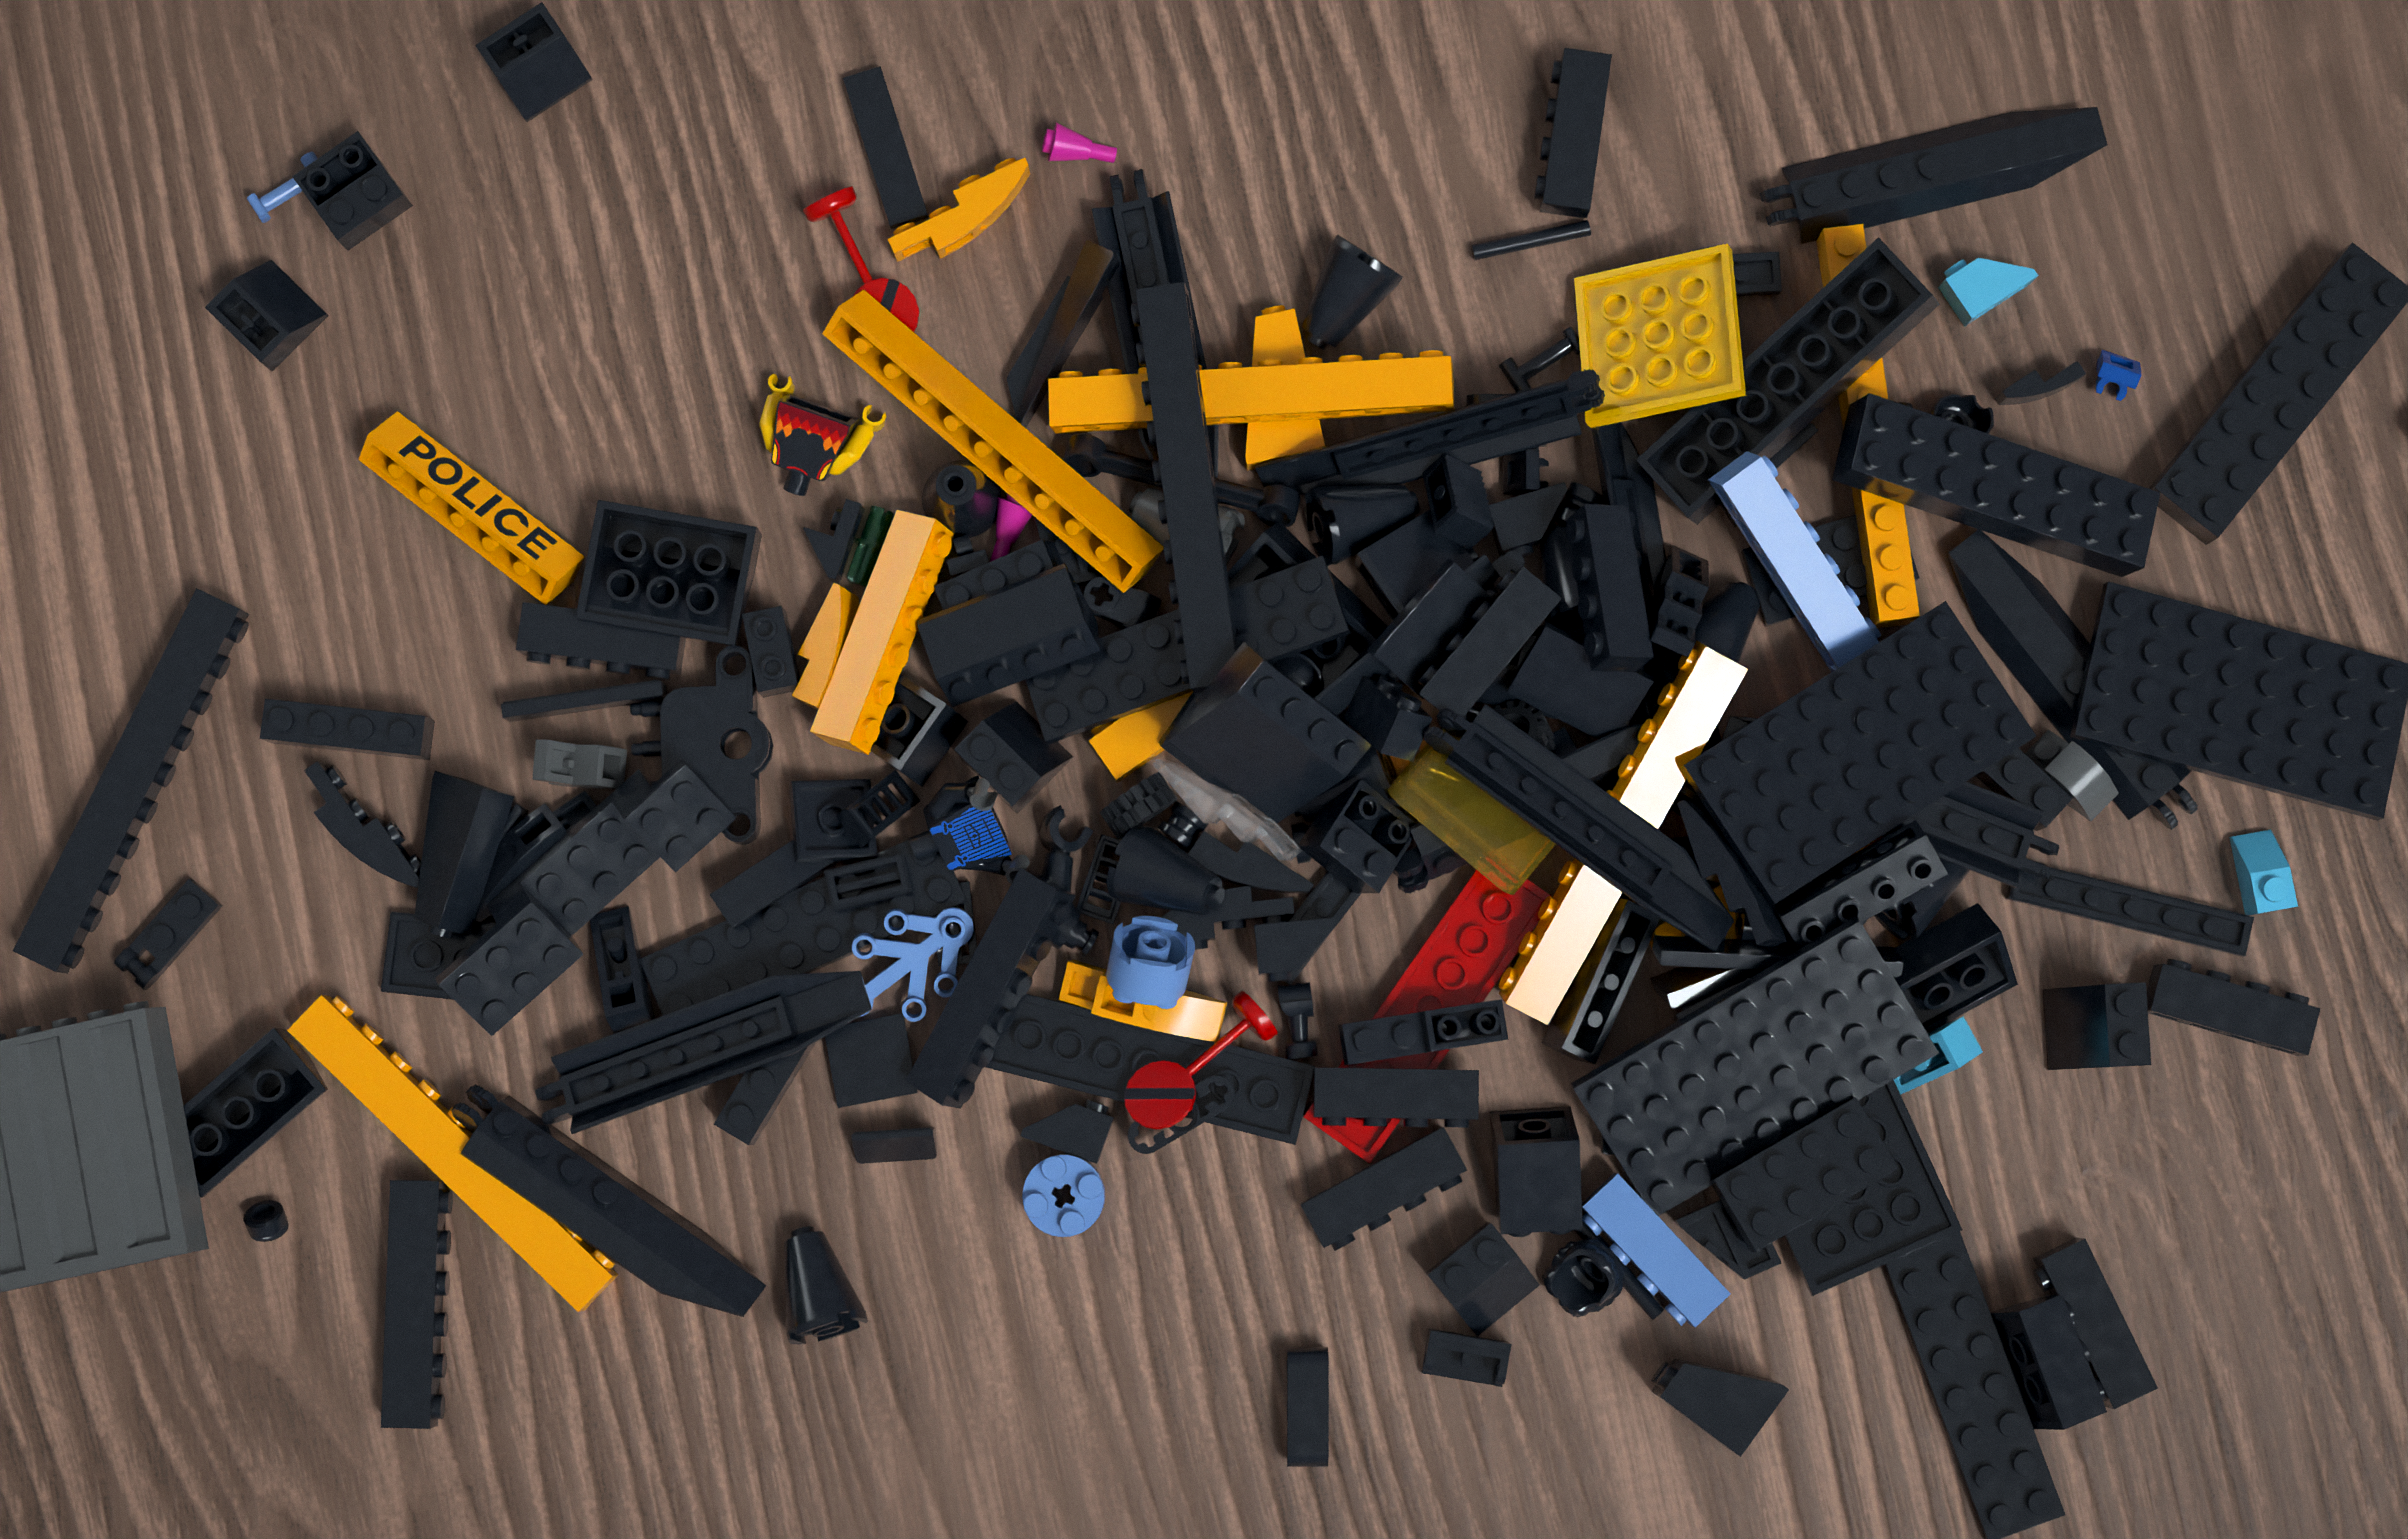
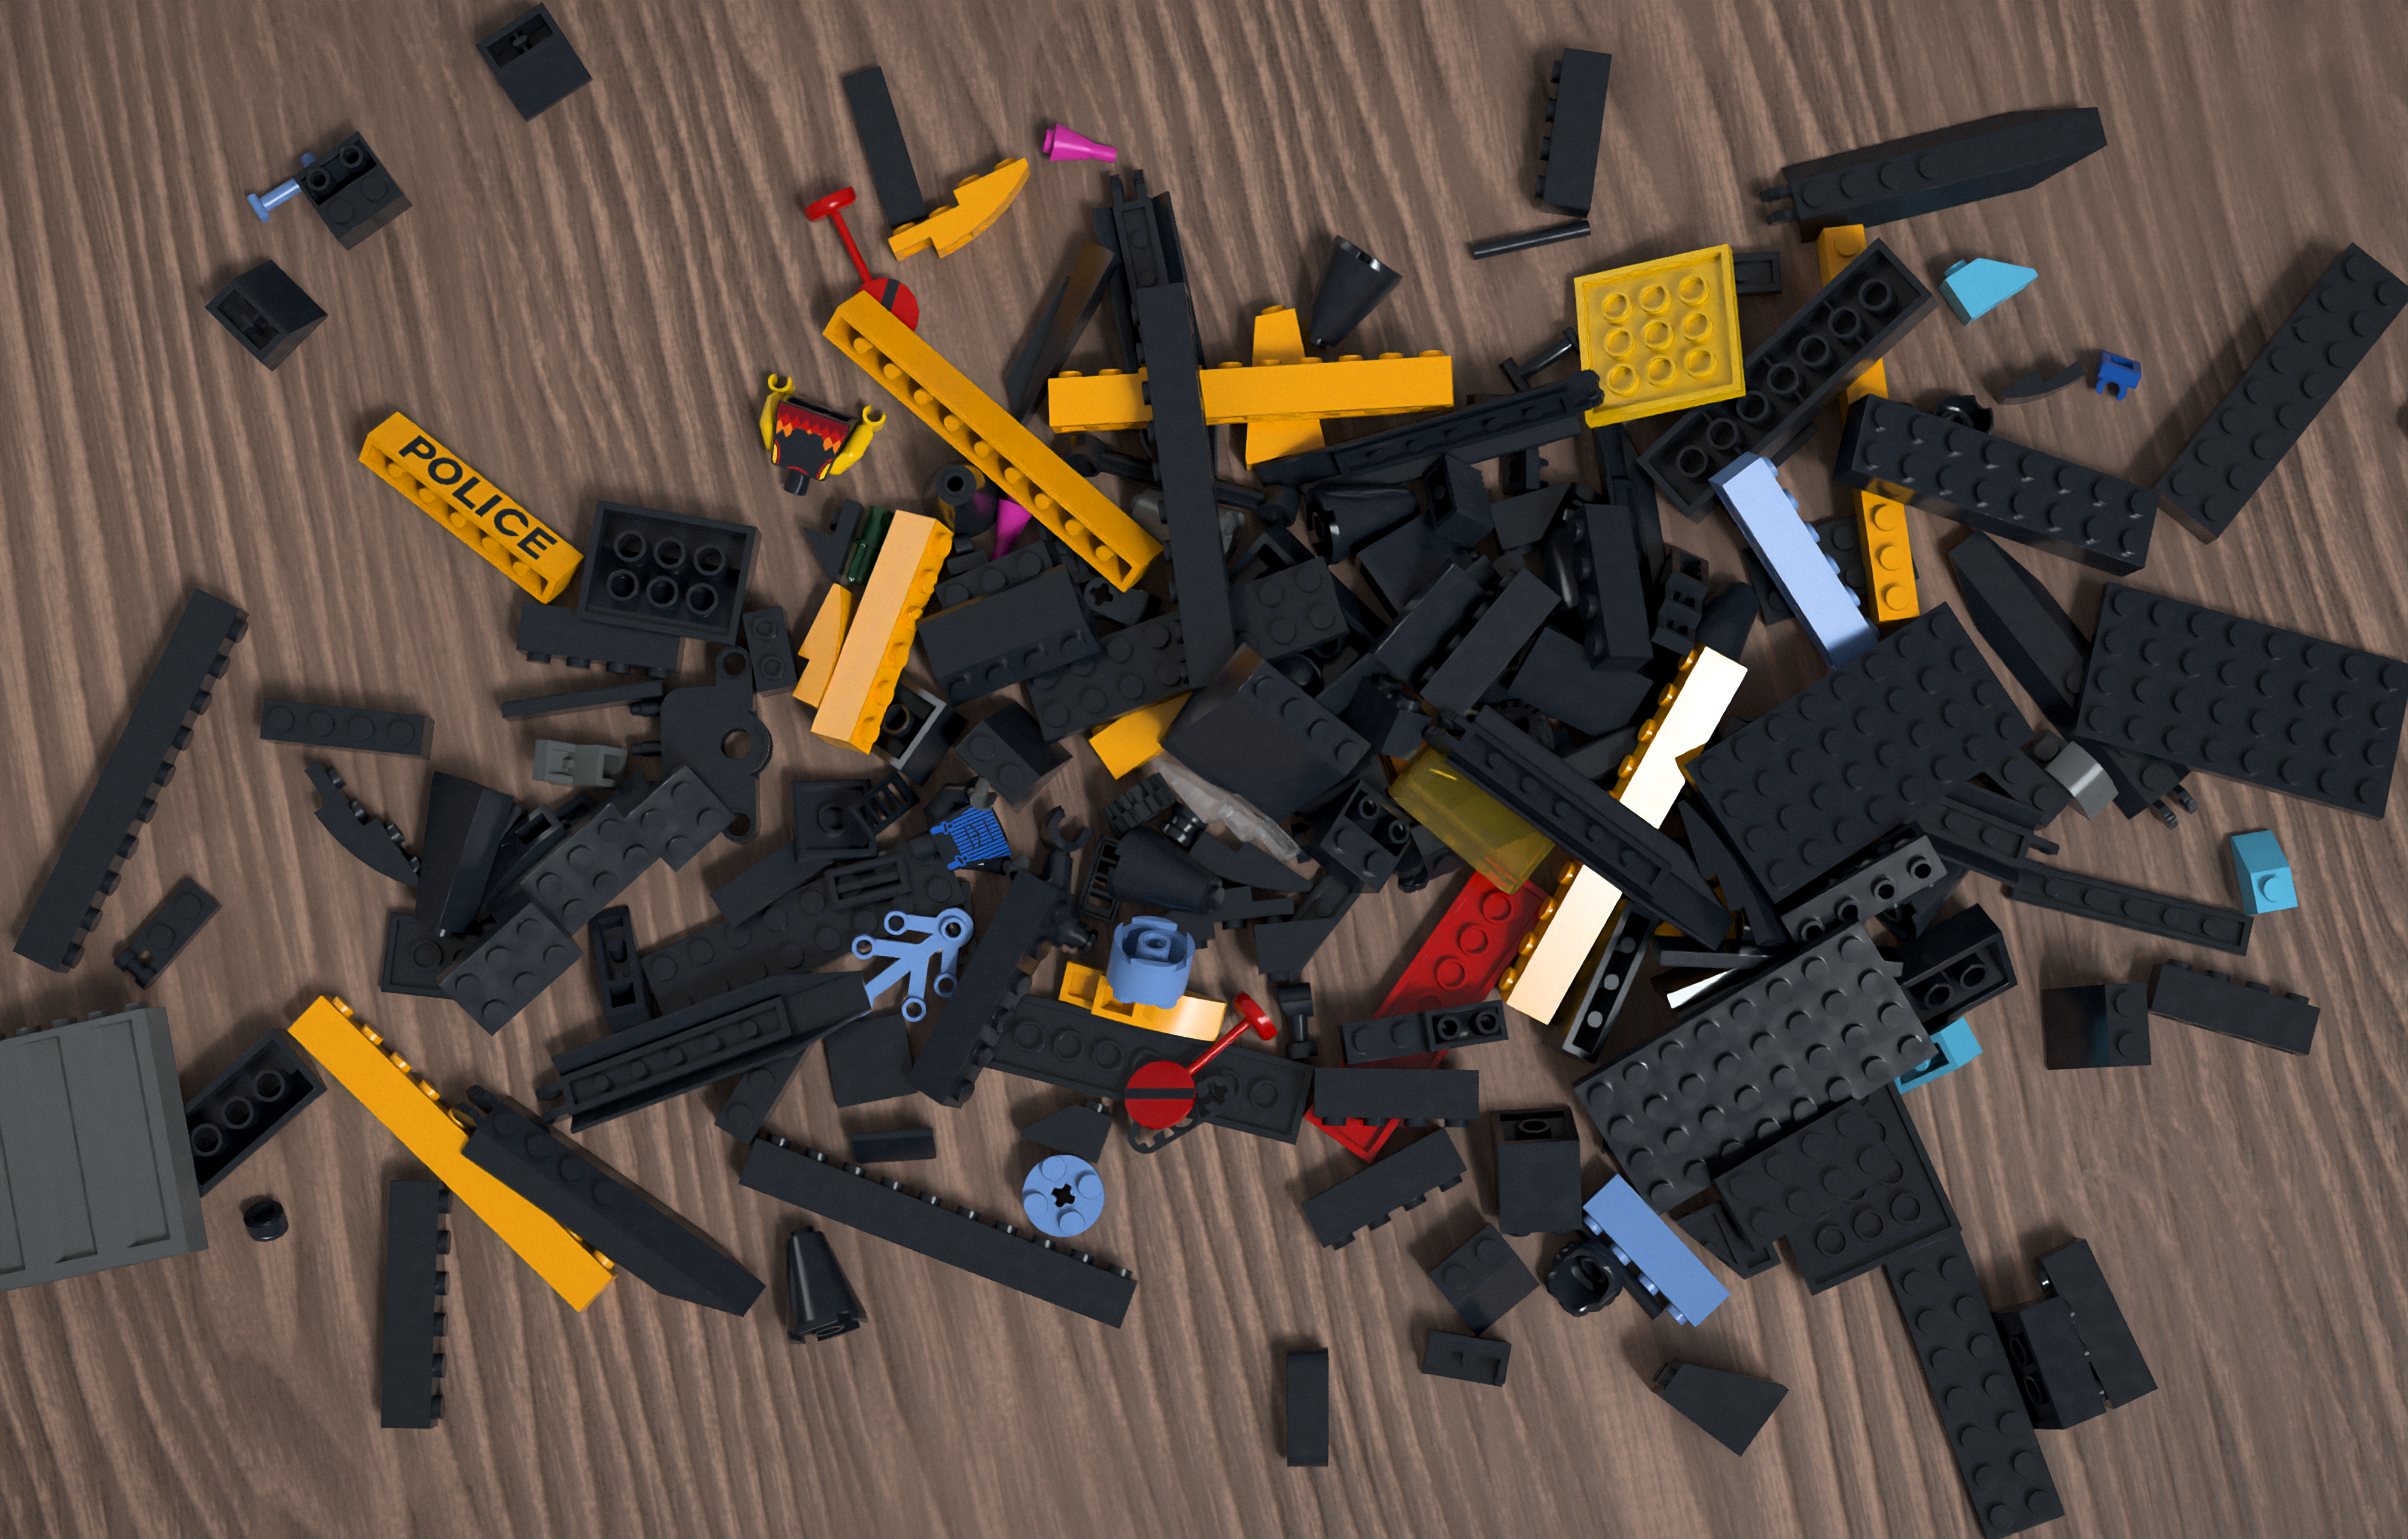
none -> black brick [738,1133,1138,1329]

